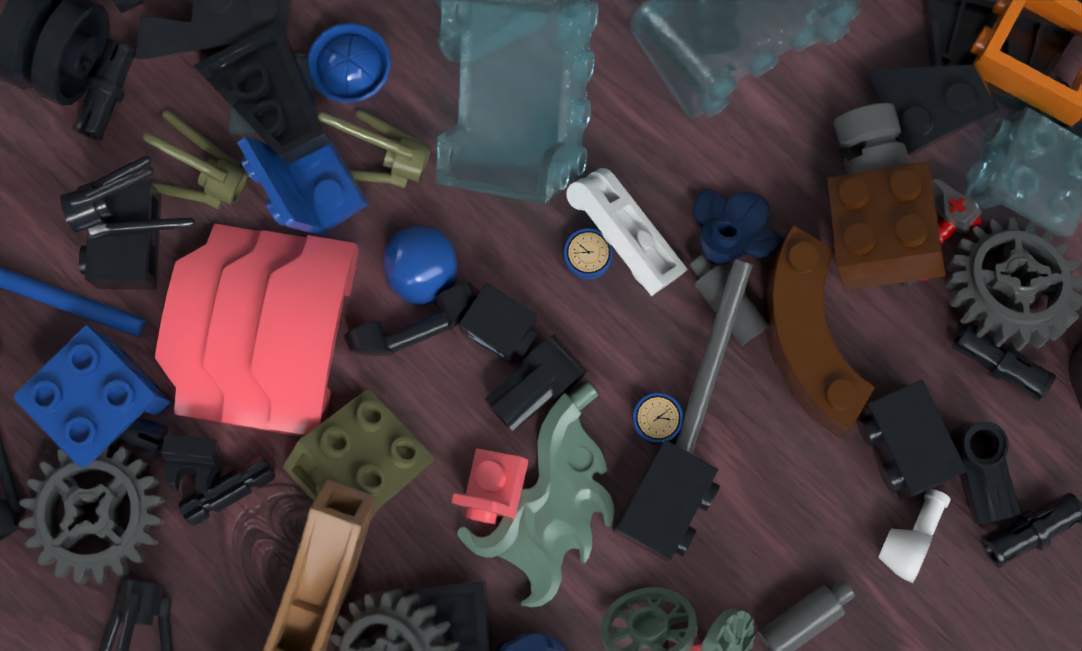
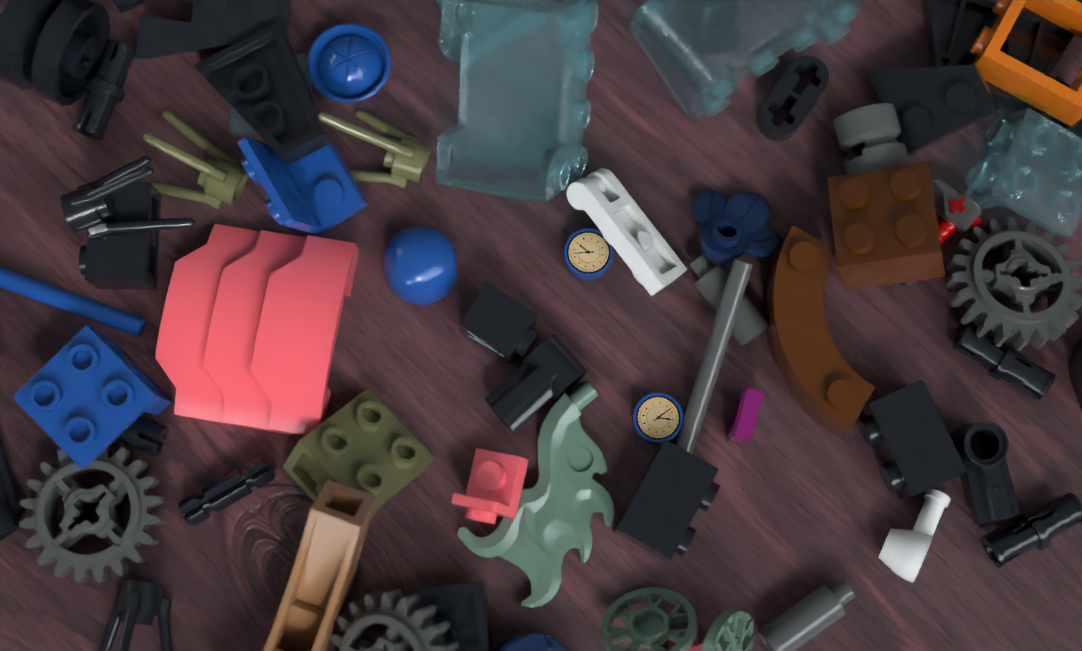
black tile [161,434,223,494] -> none
black bar [344,282,477,356] -> none
none -> magenta tile [726,387,765,445]
none -> black beam [757,55,829,141]

